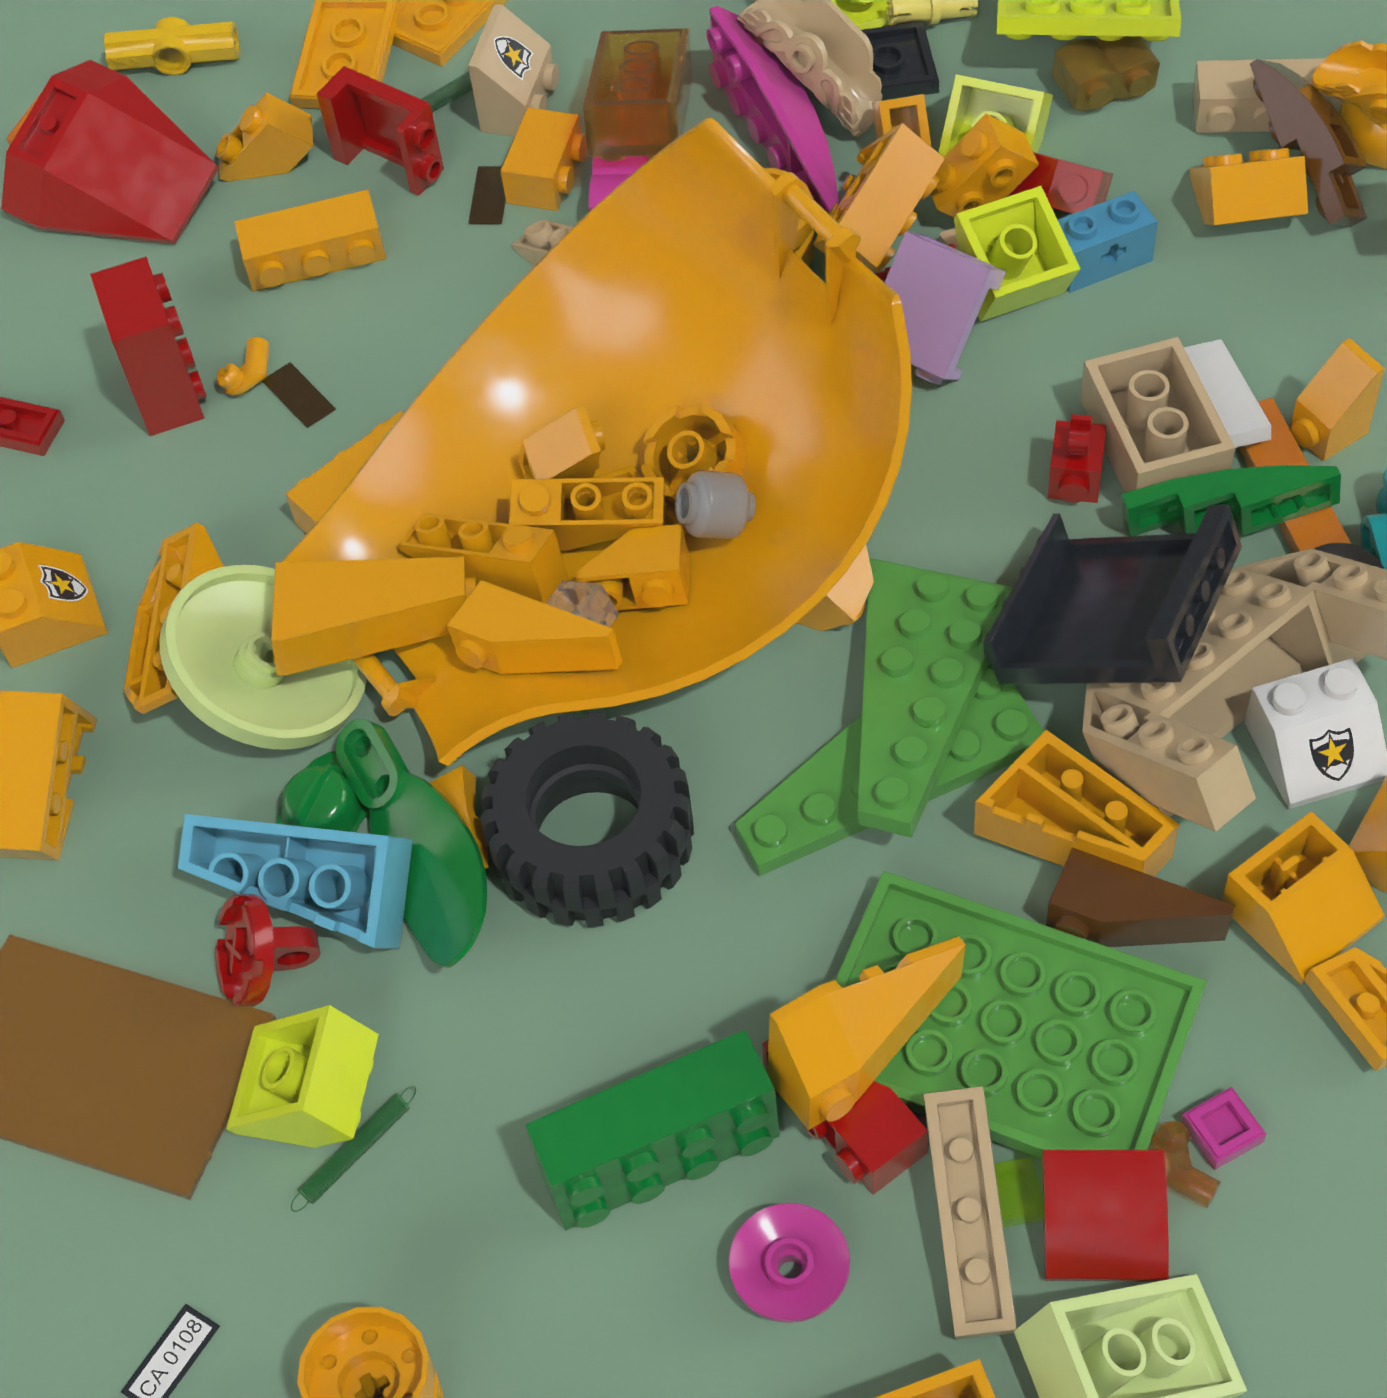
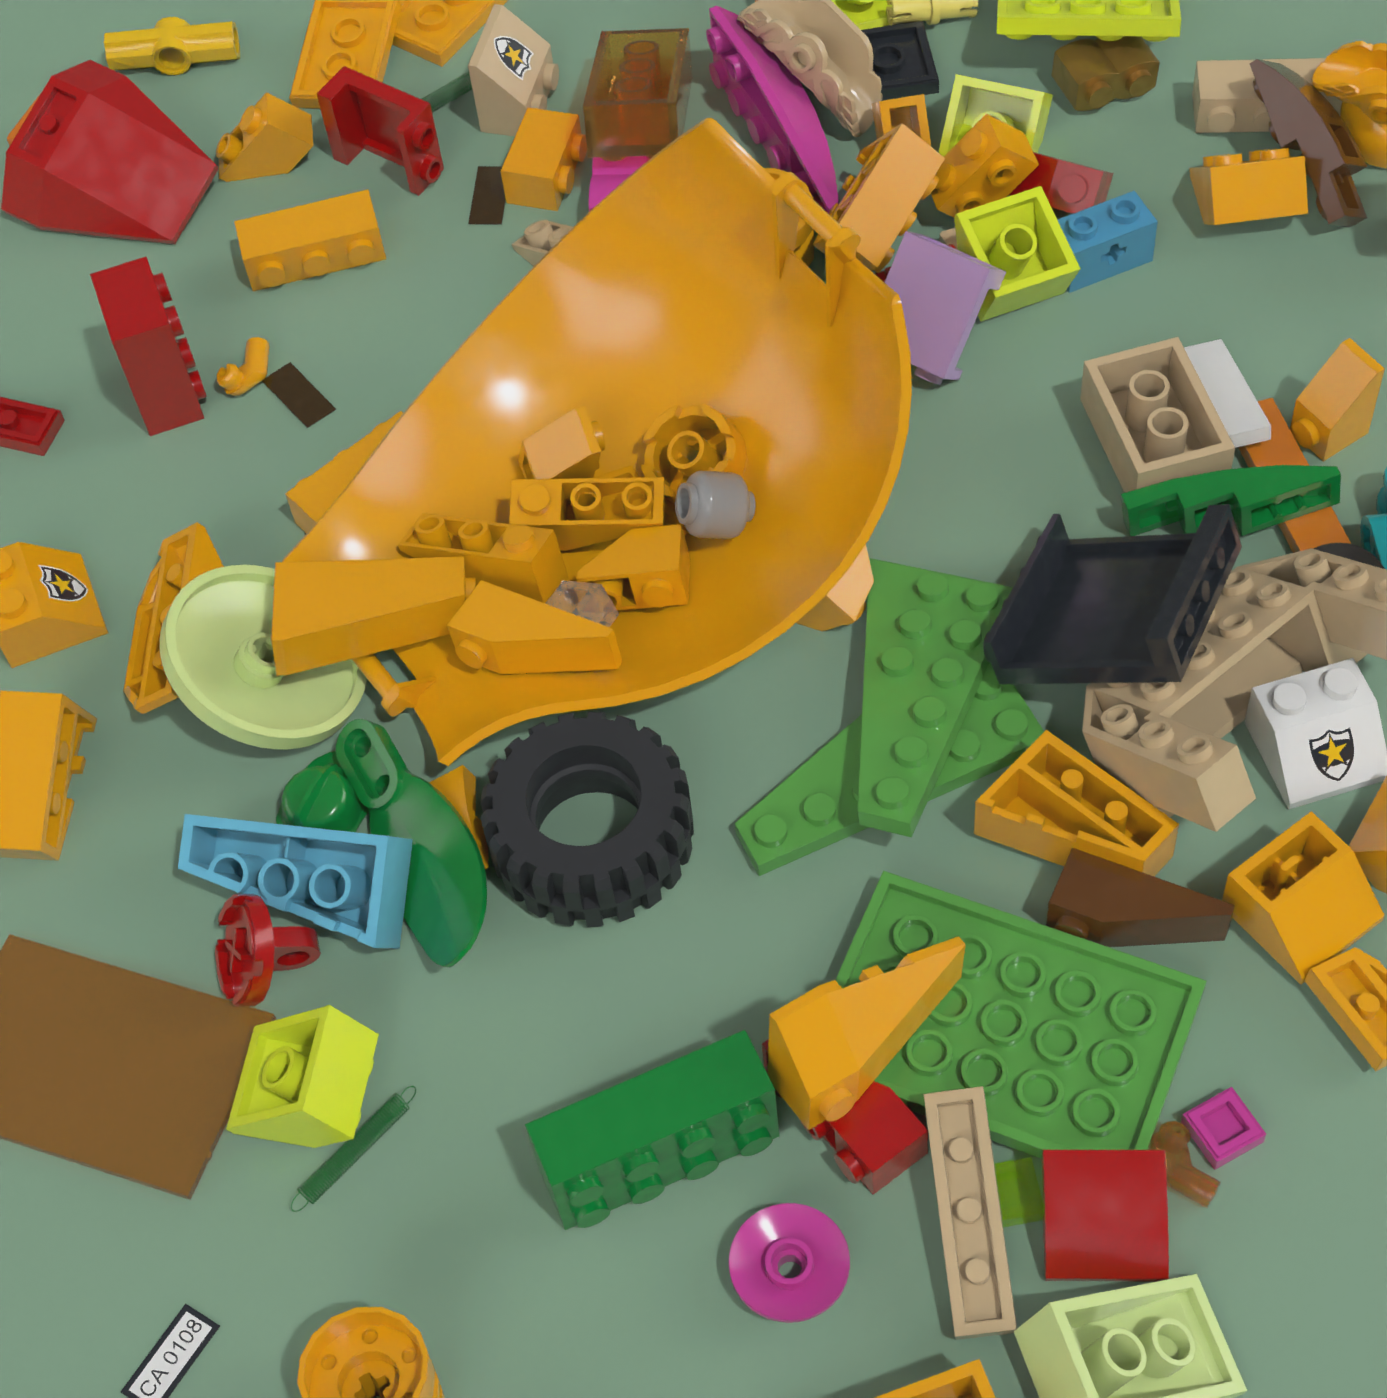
red brick [1048,414,1107,503] -> none

